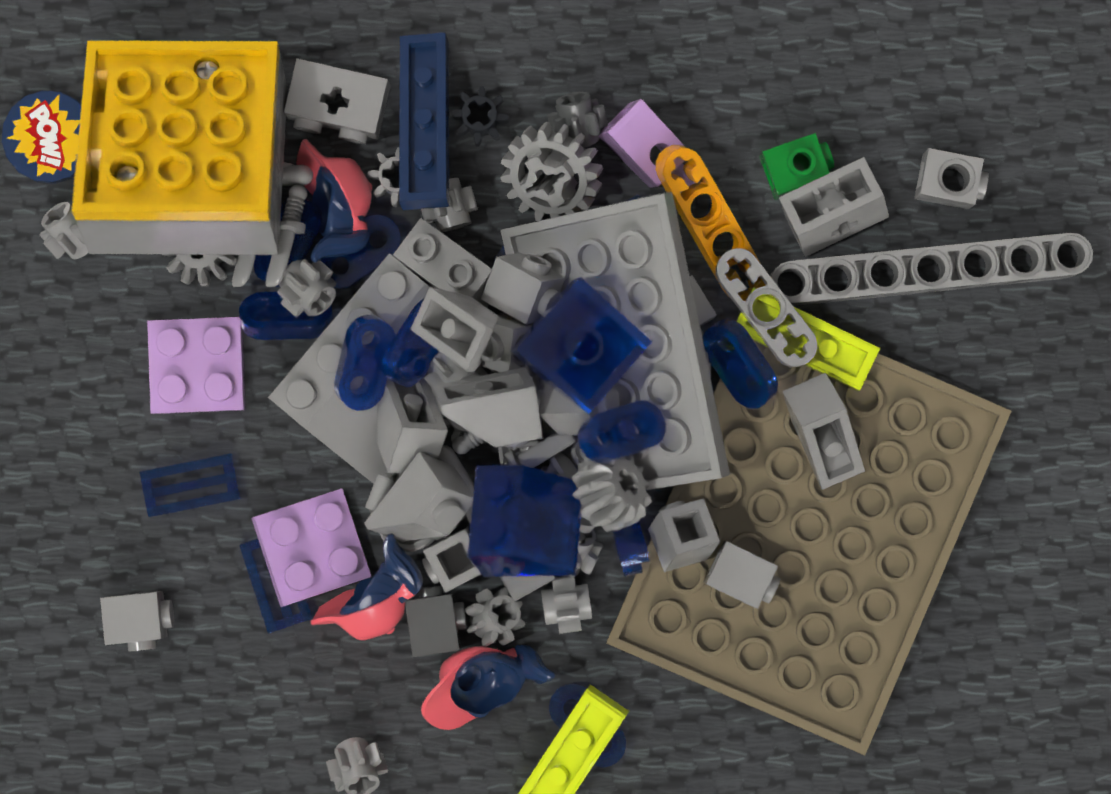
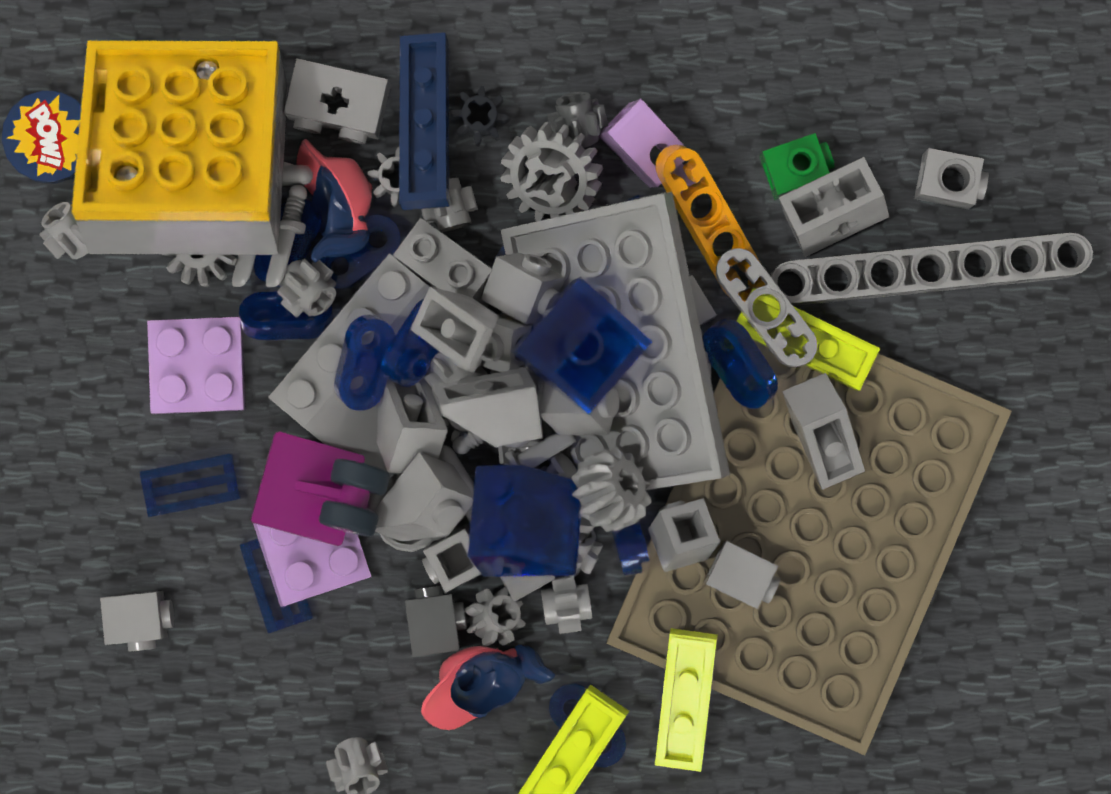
hair [310,534,423,641] -> none
clear blue plate [578,400,666,464] -> none
none -> magenta plate [251,432,390,546]
none -> neon yellow tile [655,628,718,772]

